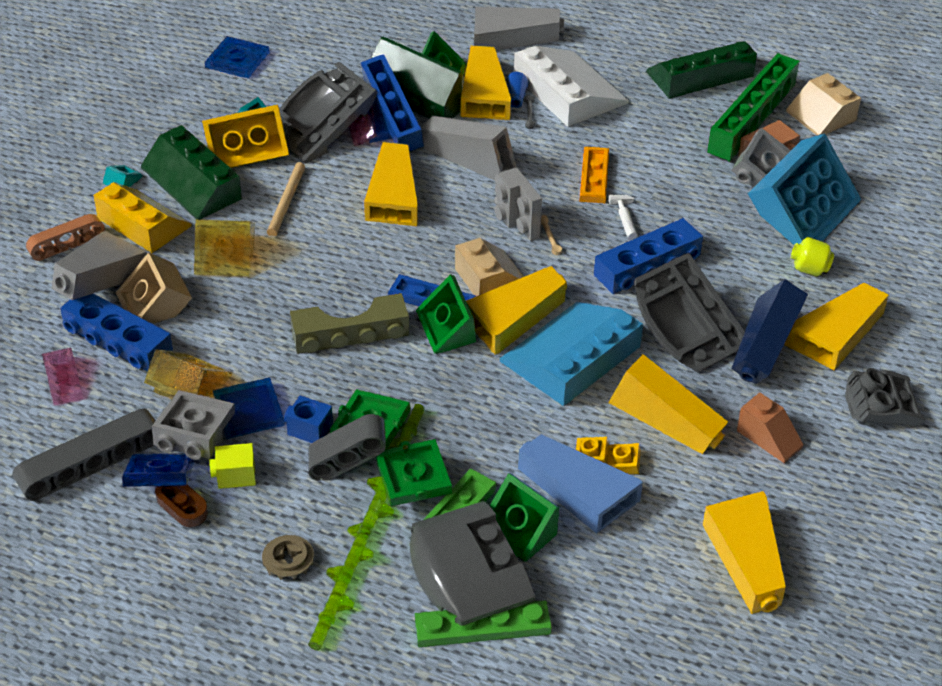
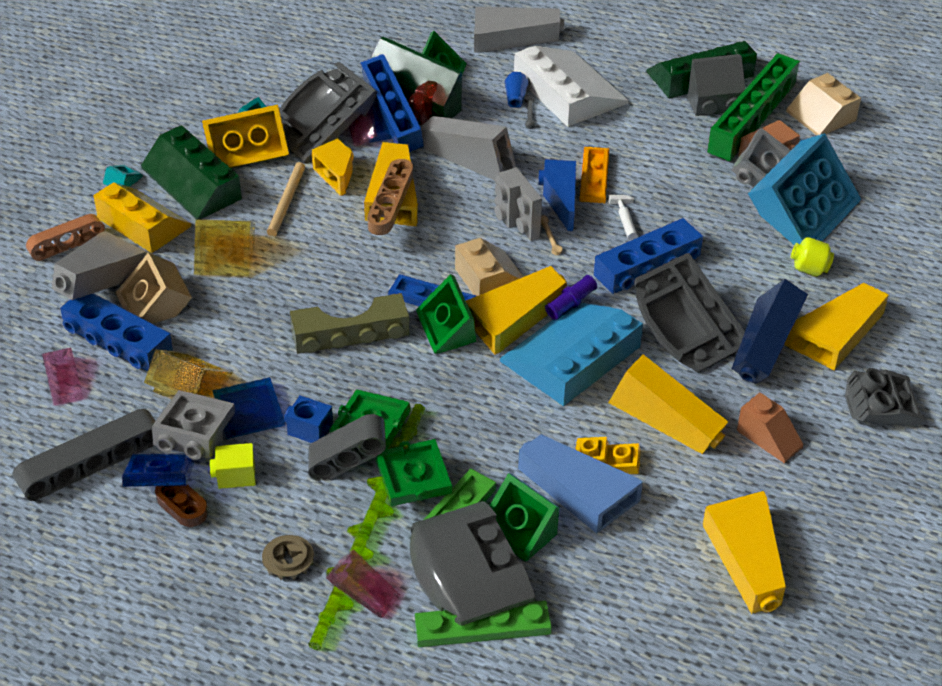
clear blue tile [204,36,270,79] -> none
yellow slope [461,45,511,120] -> none
none -> yellow slope [312,139,354,196]
none -> clear pink slope [326,549,400,618]
none -> medium nougat beam [367,159,413,235]
none -> clear red piece [409,80,437,126]
none -> blue slope [538,159,576,231]
none -> dark purple pin [545,274,597,320]
none -> dark grey slope [687,54,745,116]

